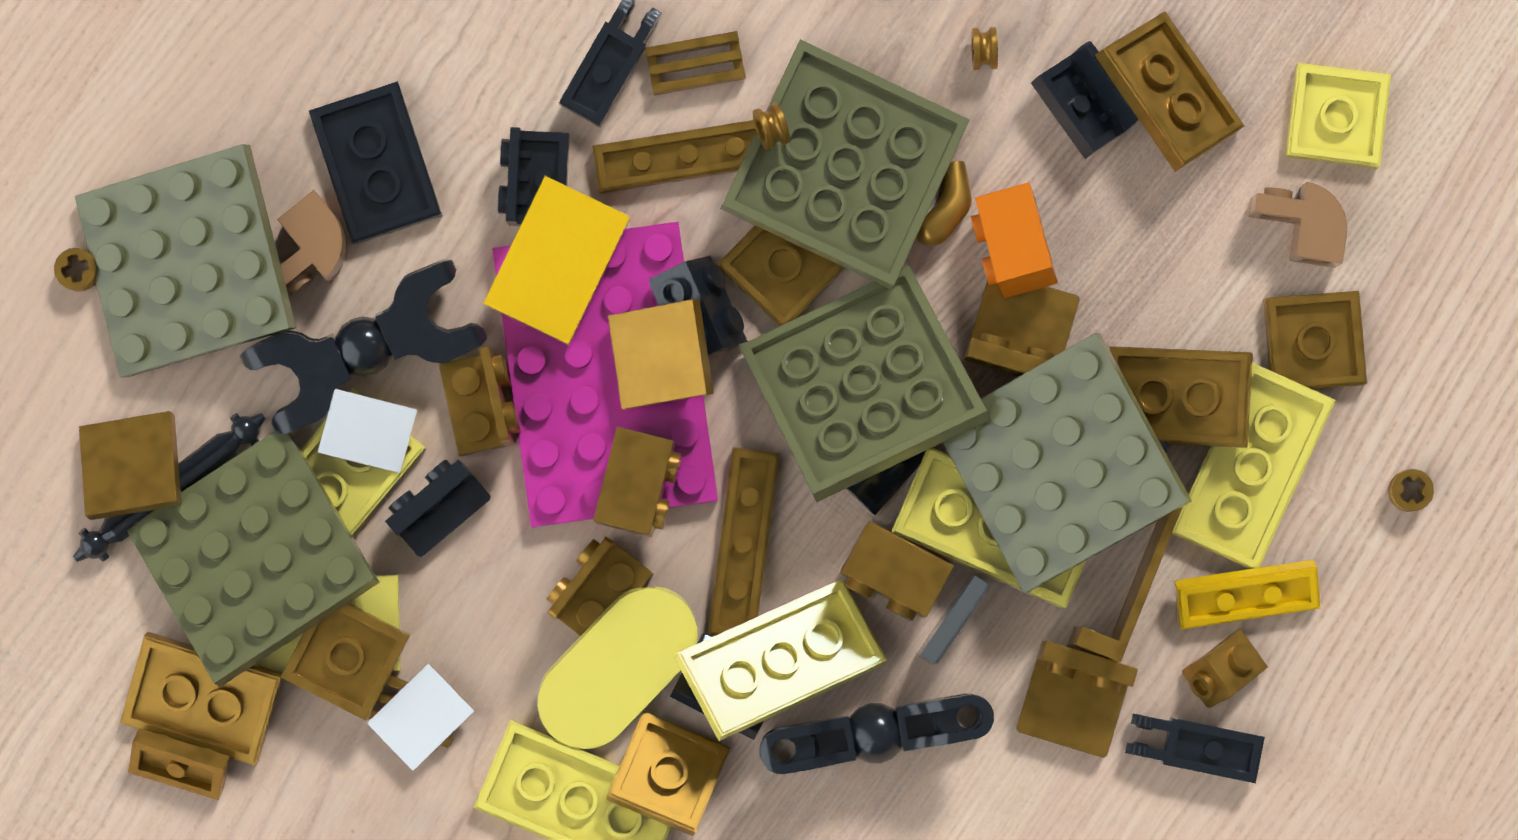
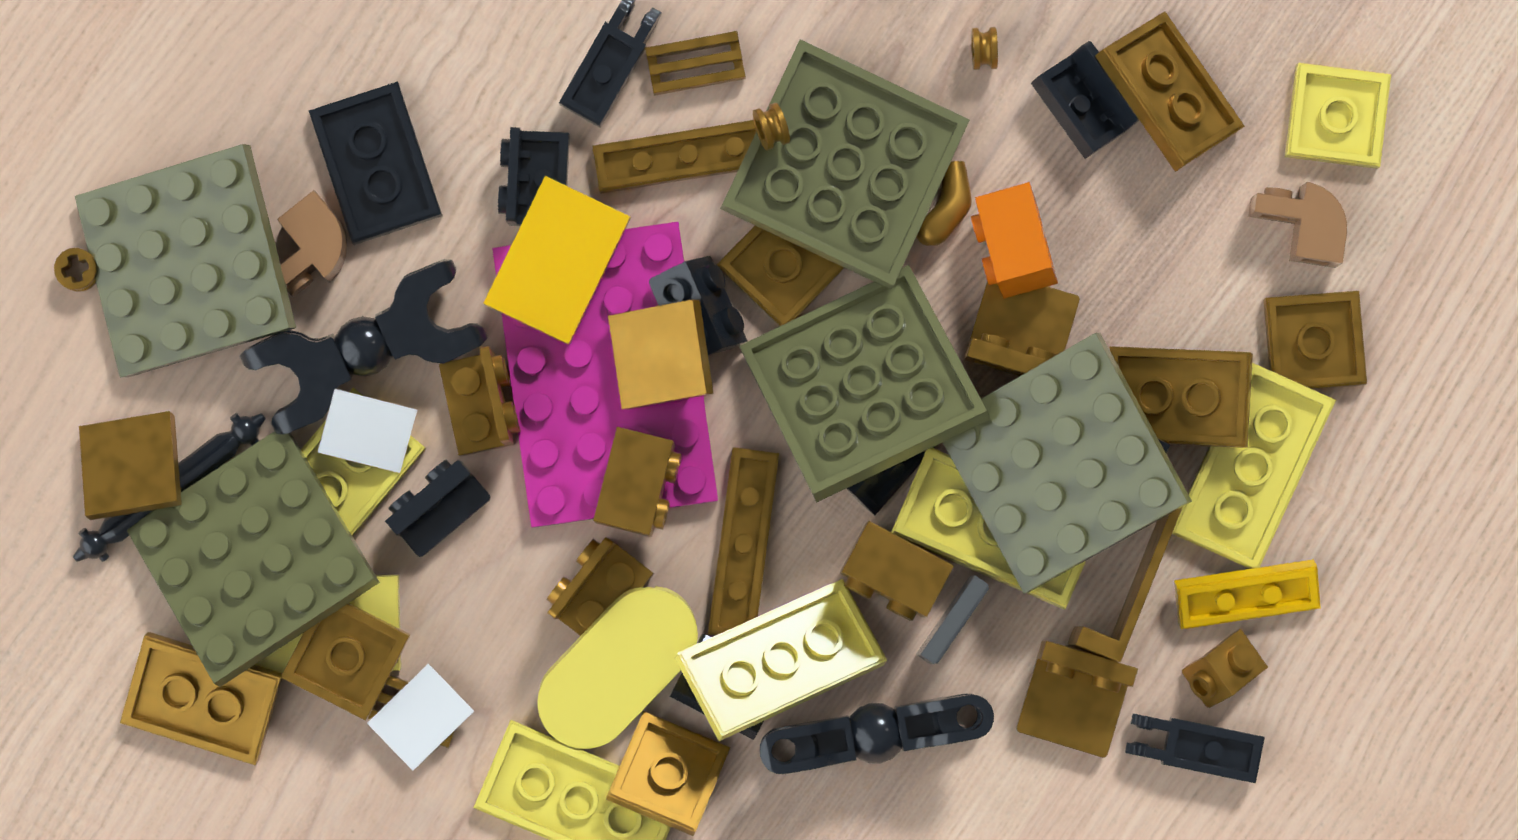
pearl gold plate [128,728,230,800] -> none
pearl gold bush [1388,469,1434,512] -> none

